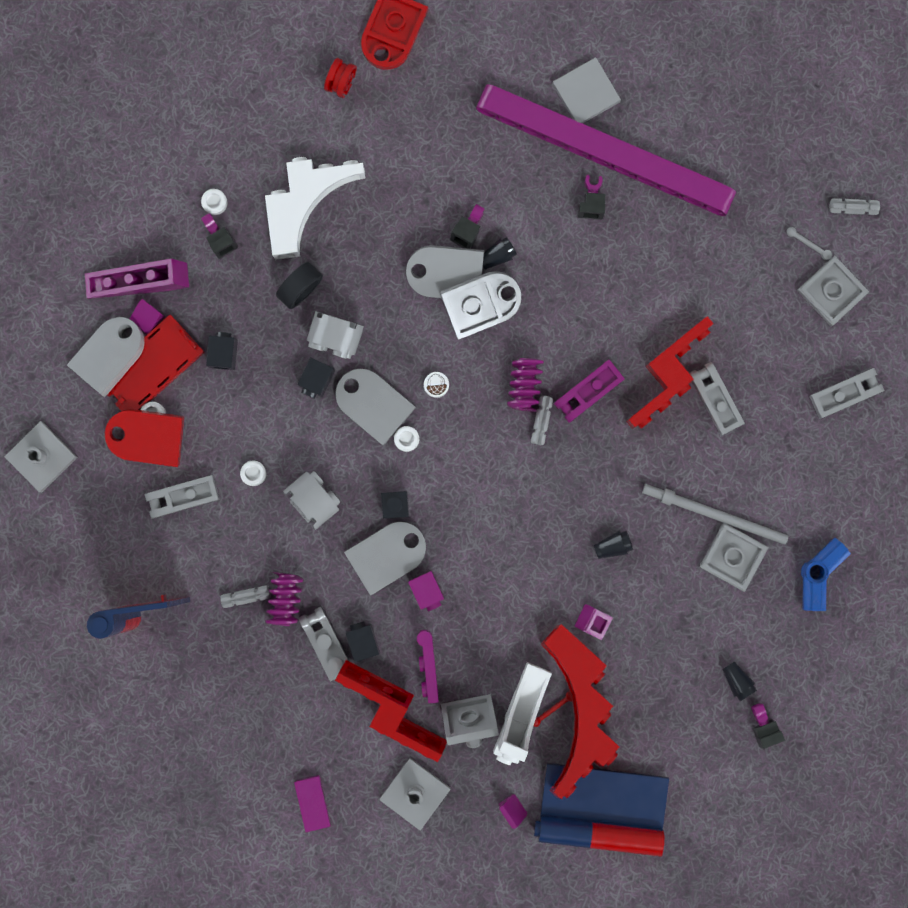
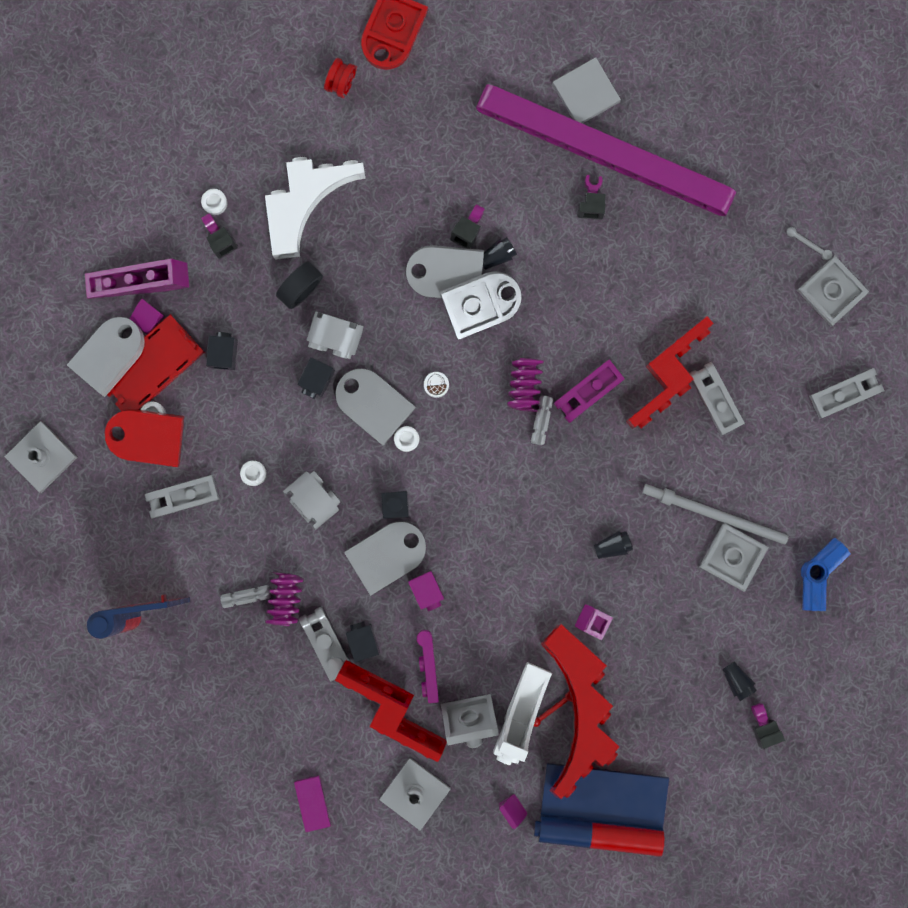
light grey axle [829,198,880,215] -> none

